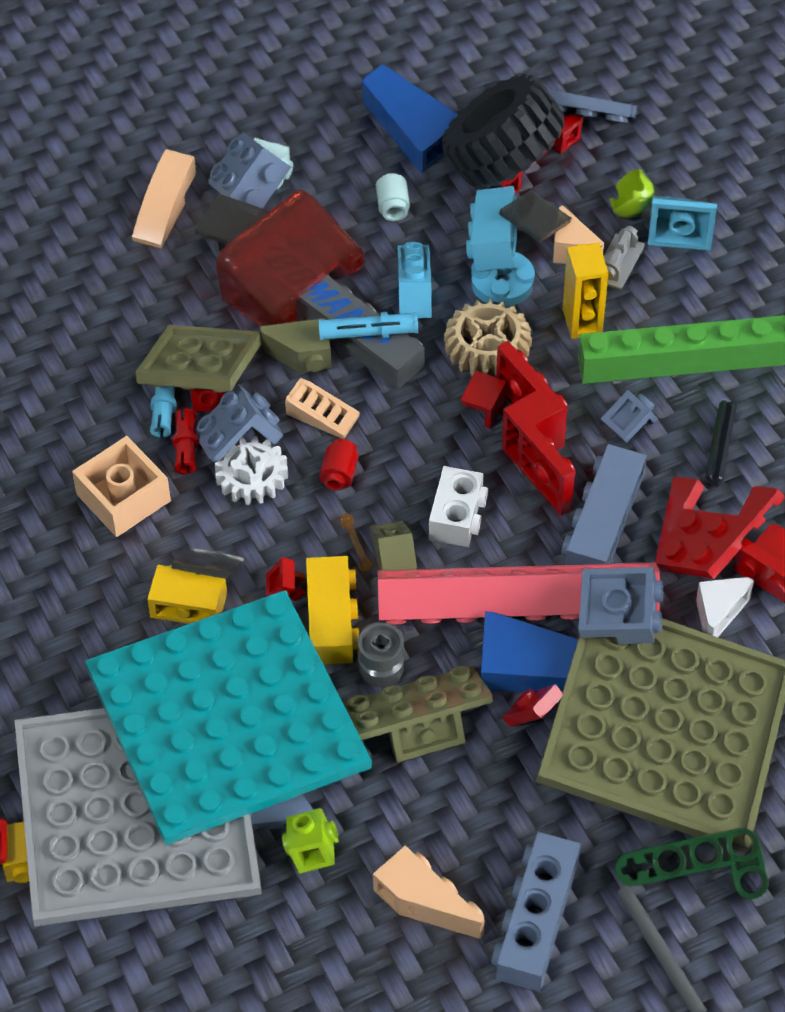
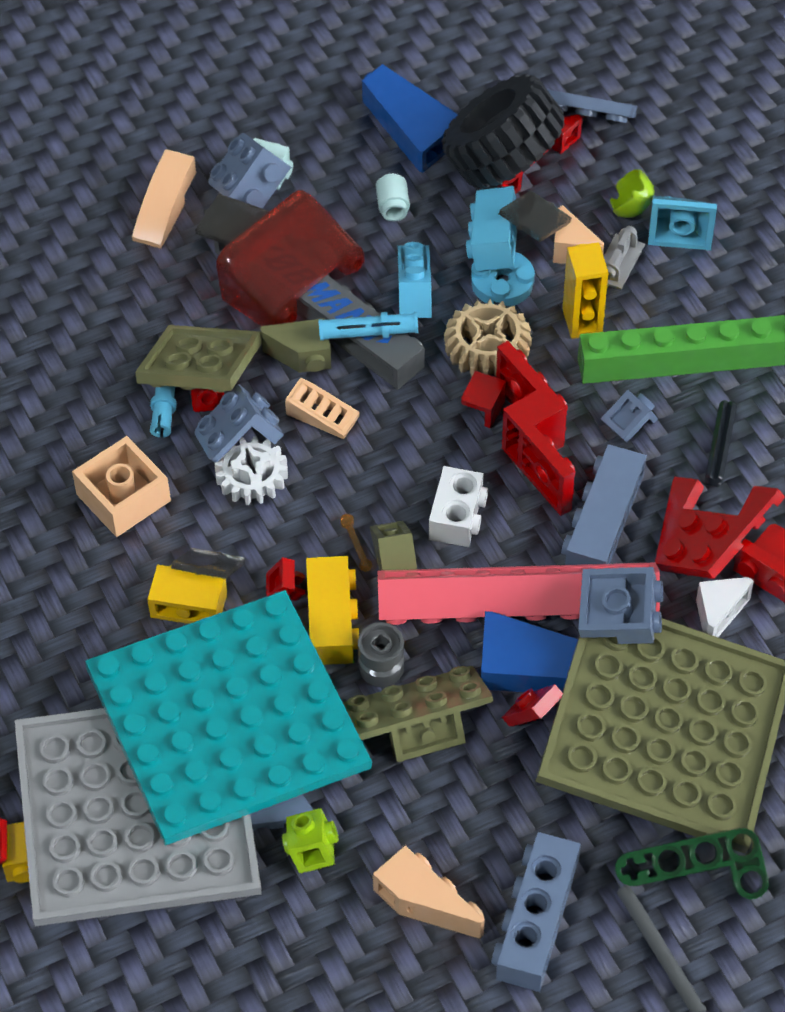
red pin [172,408,199,475] -> none
red brick [319,439,359,491] -> none

